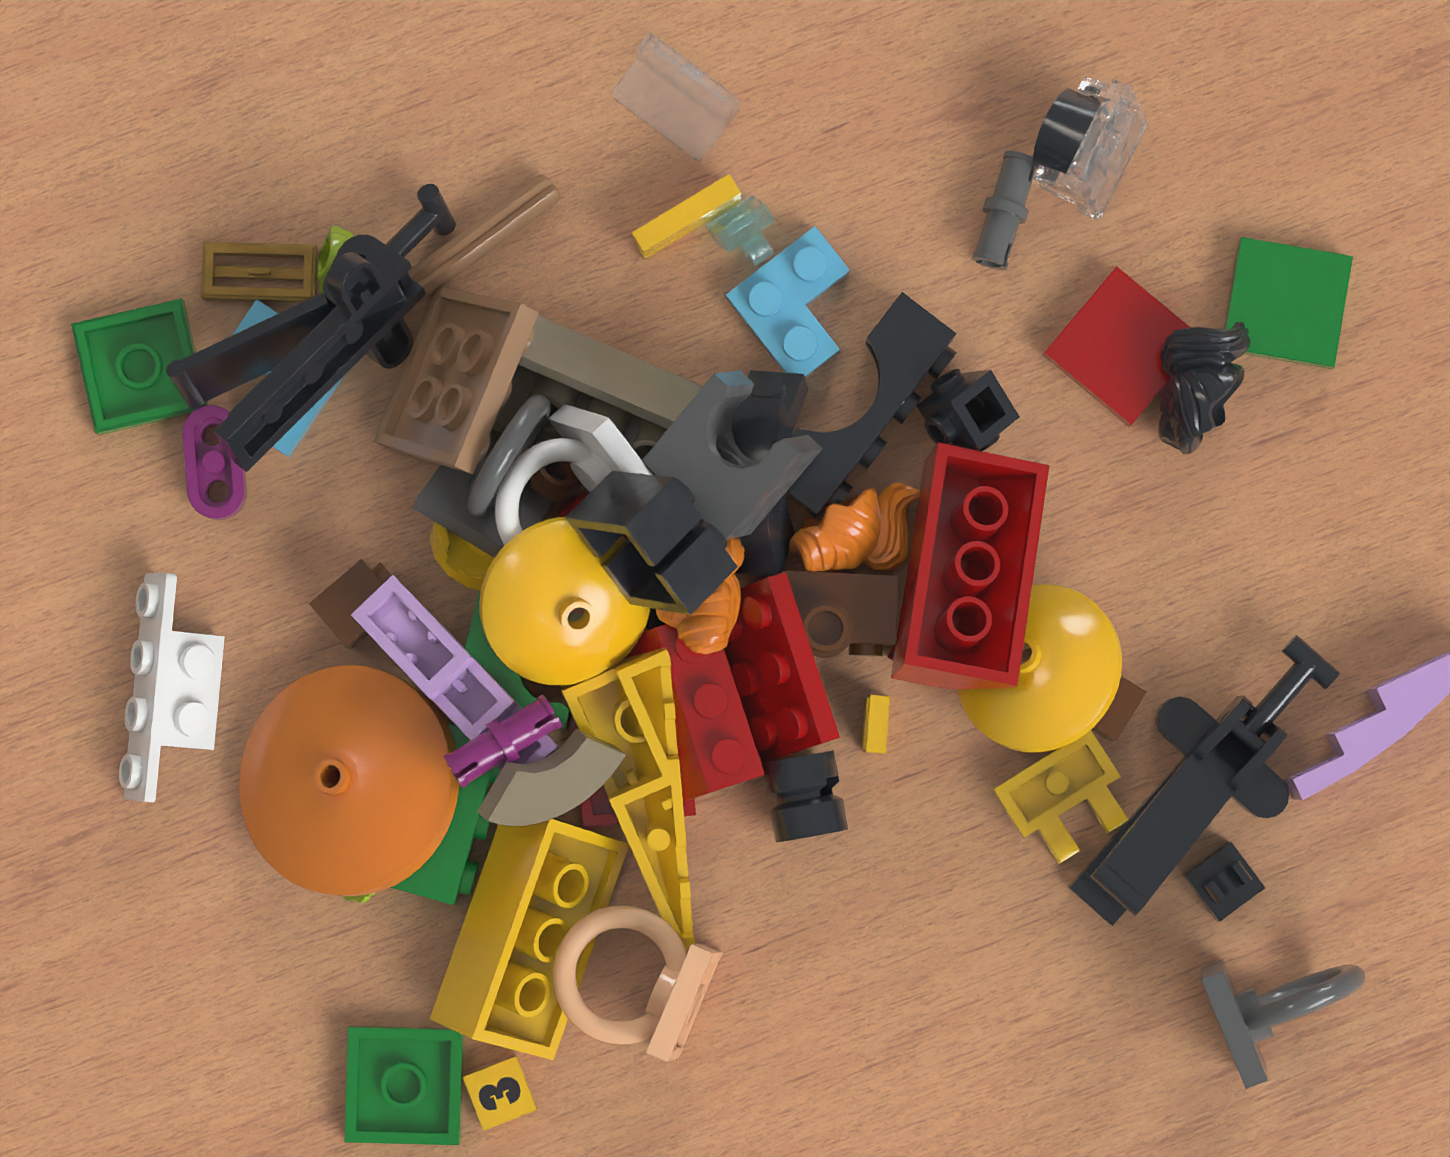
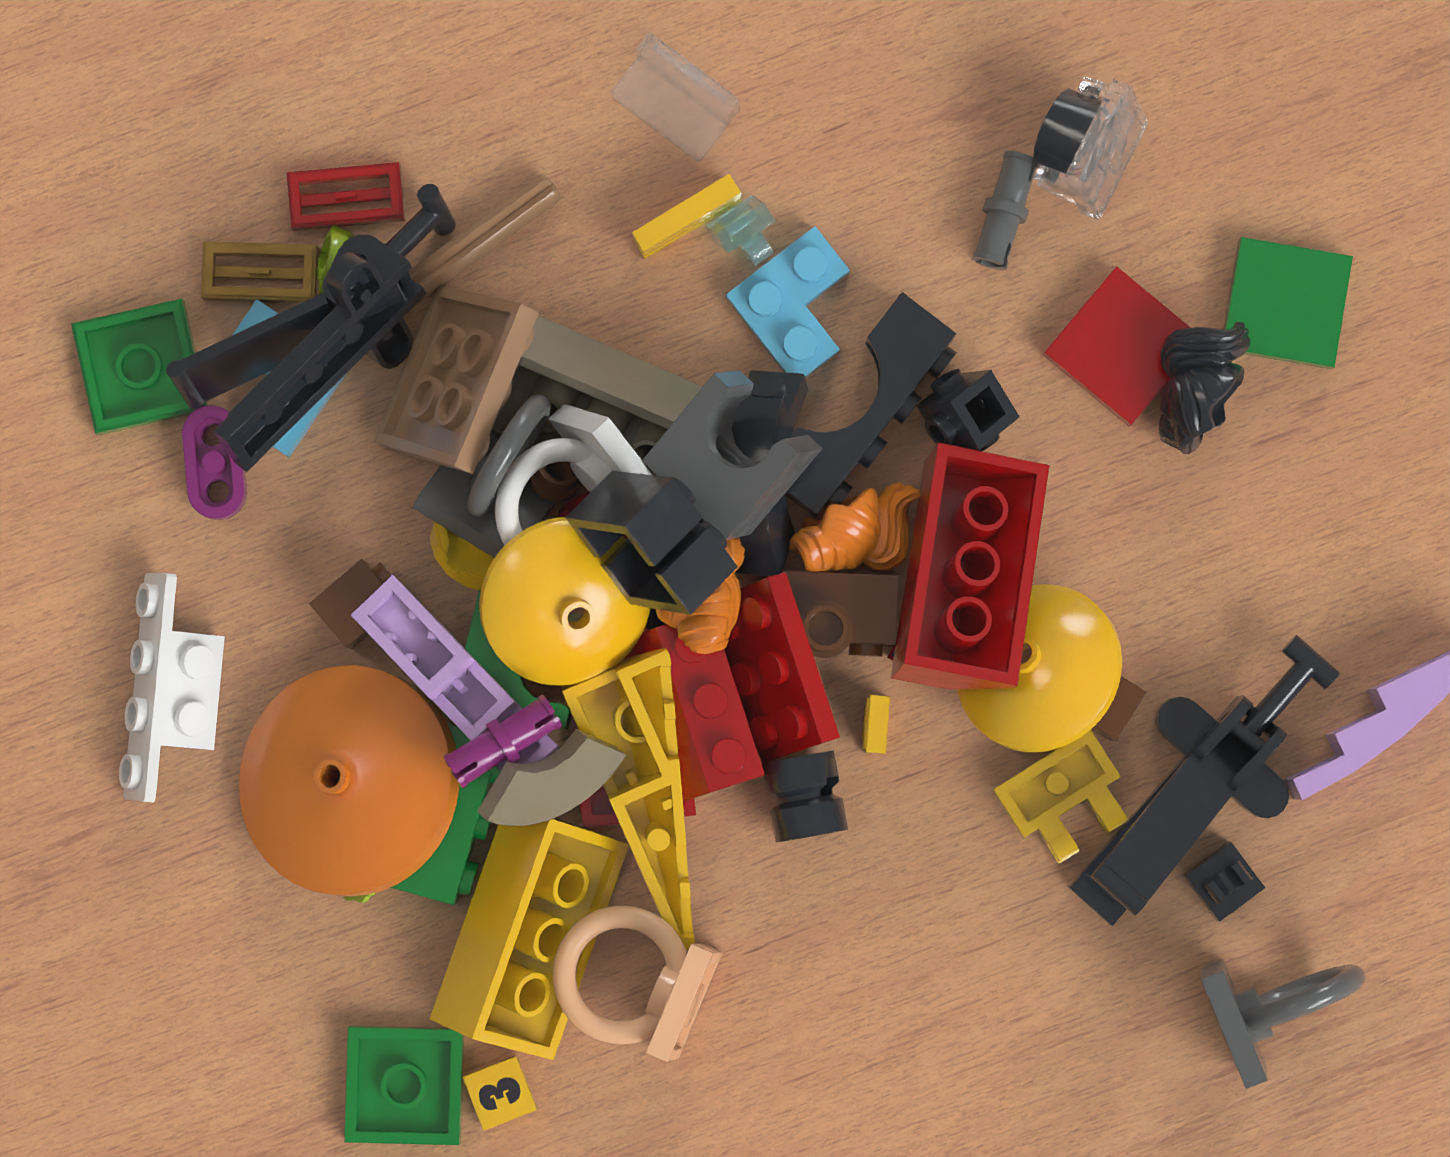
none -> red tile [286,162,406,231]

